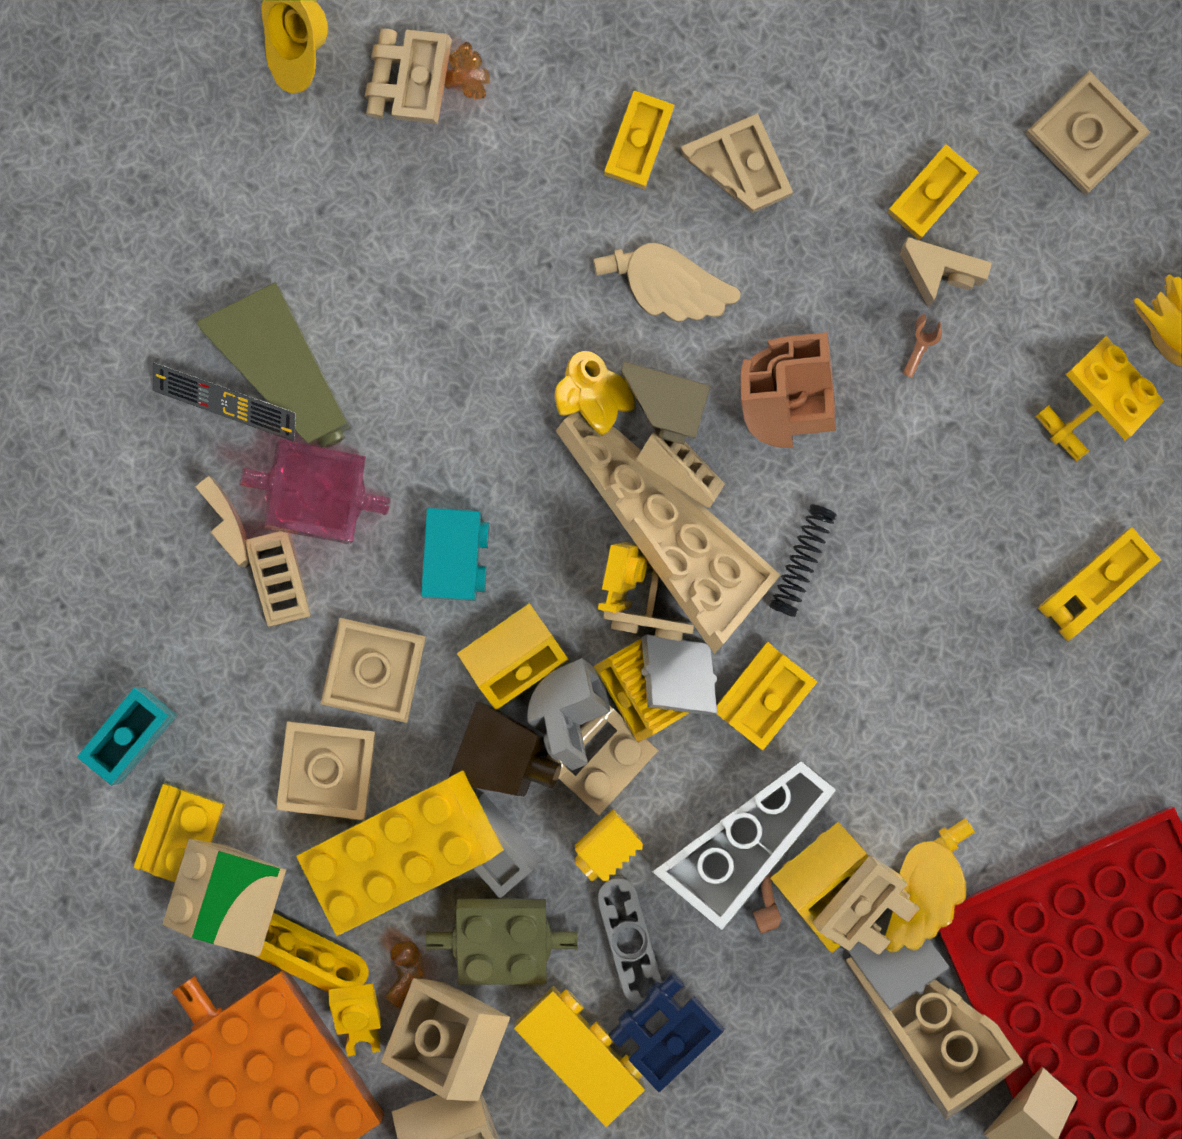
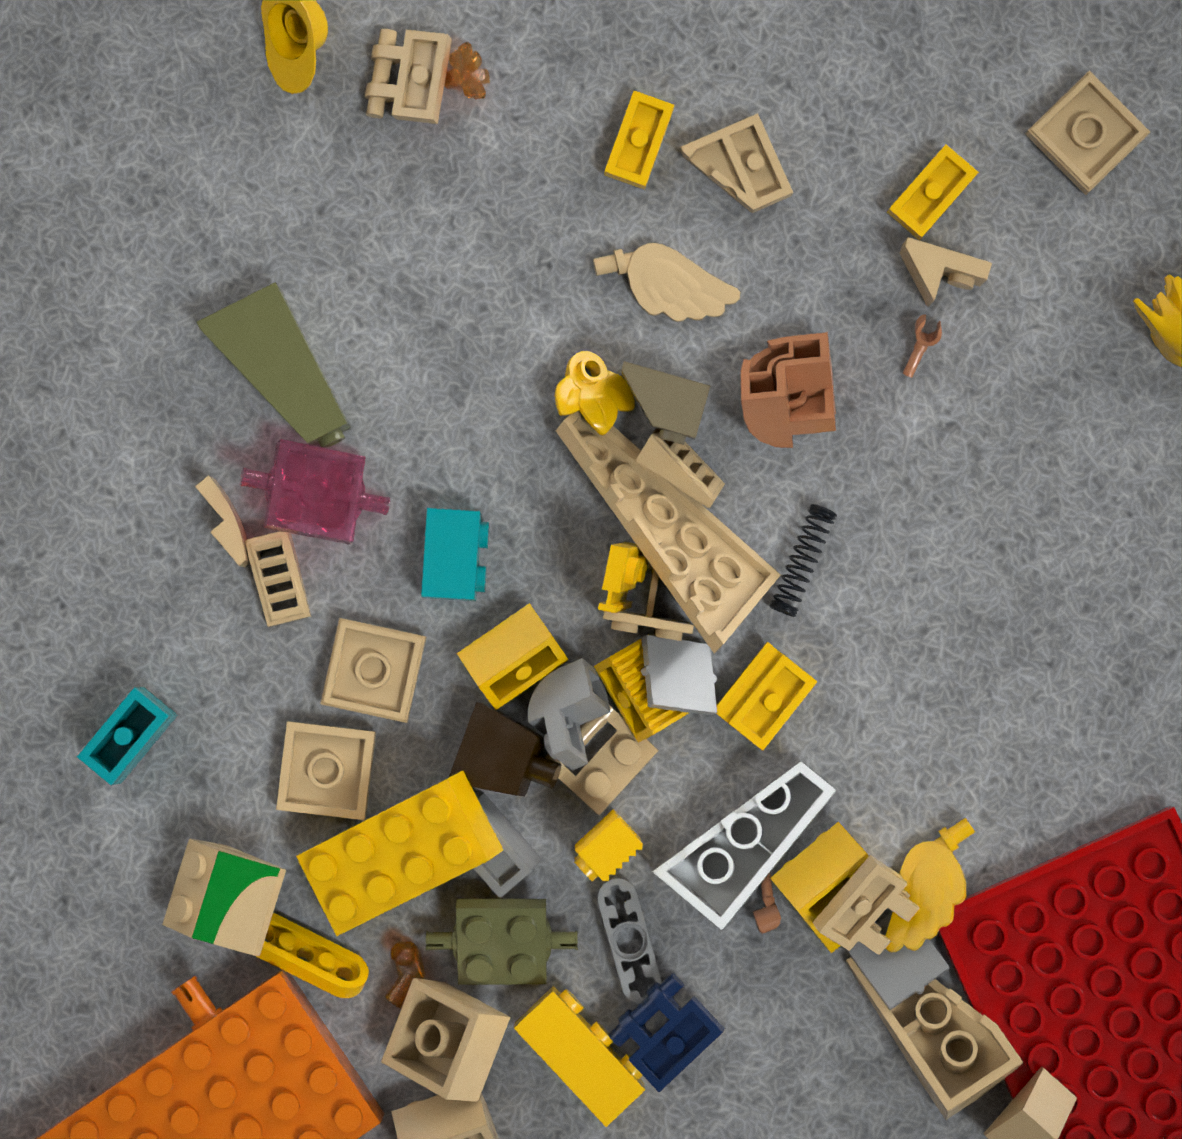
yellow plate [133,783,225,882] -> none
dark grey sticker [153,362,296,442] -> none
yellow plate [329,983,381,1057] -> none
yellow plate [1035,336,1164,463] -> none
yellow plate [1038,527,1161,641] -> none

